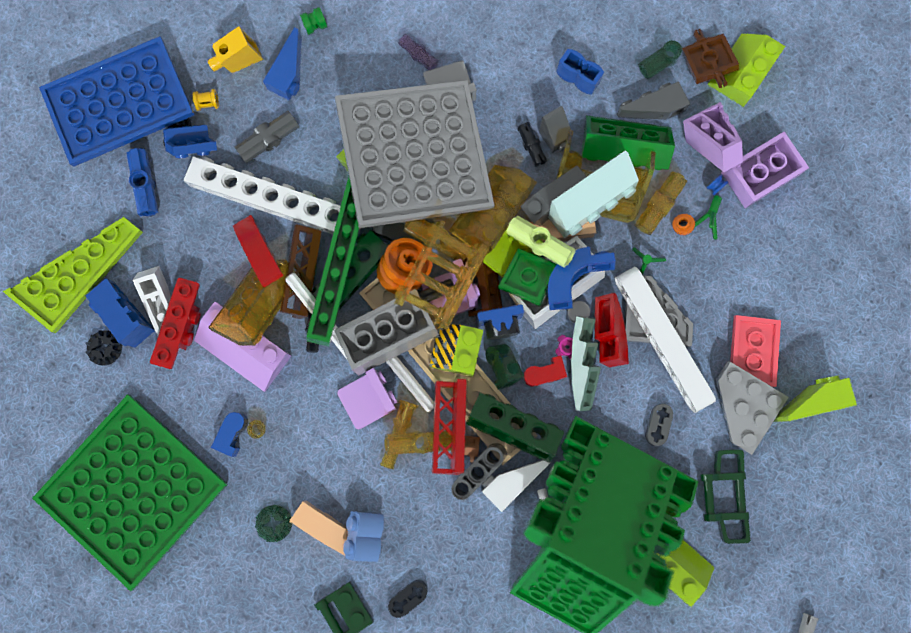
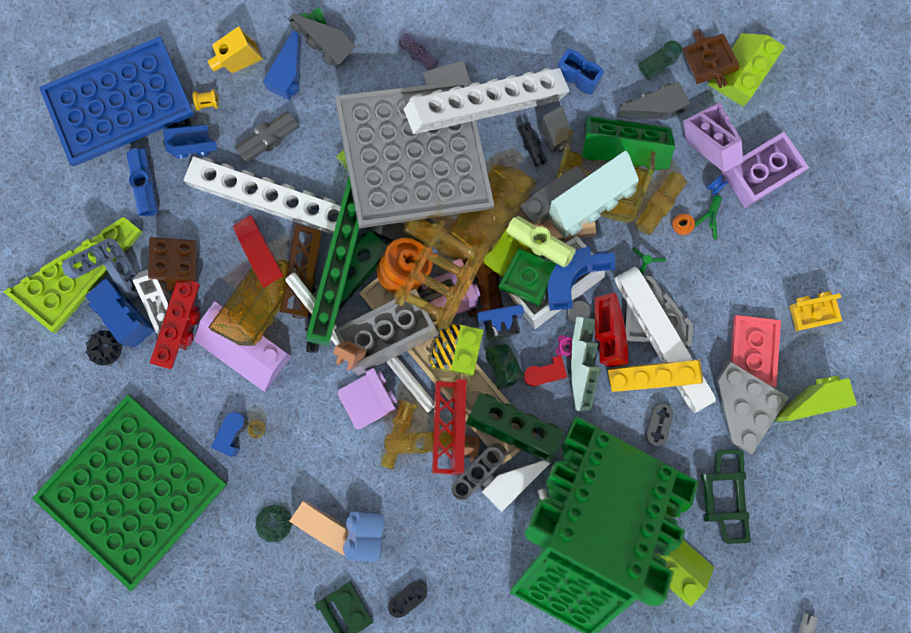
none -> sand blue beam [62,238,139,300]
none -> reddish brown bracket [148,237,196,290]
none -> dark grey slope [288,13,356,67]
none -> nougat tile [333,340,367,370]
none -> white brick [403,68,570,134]
none -> yellow plate [608,359,704,392]
none -> yellow bracket [789,291,842,331]

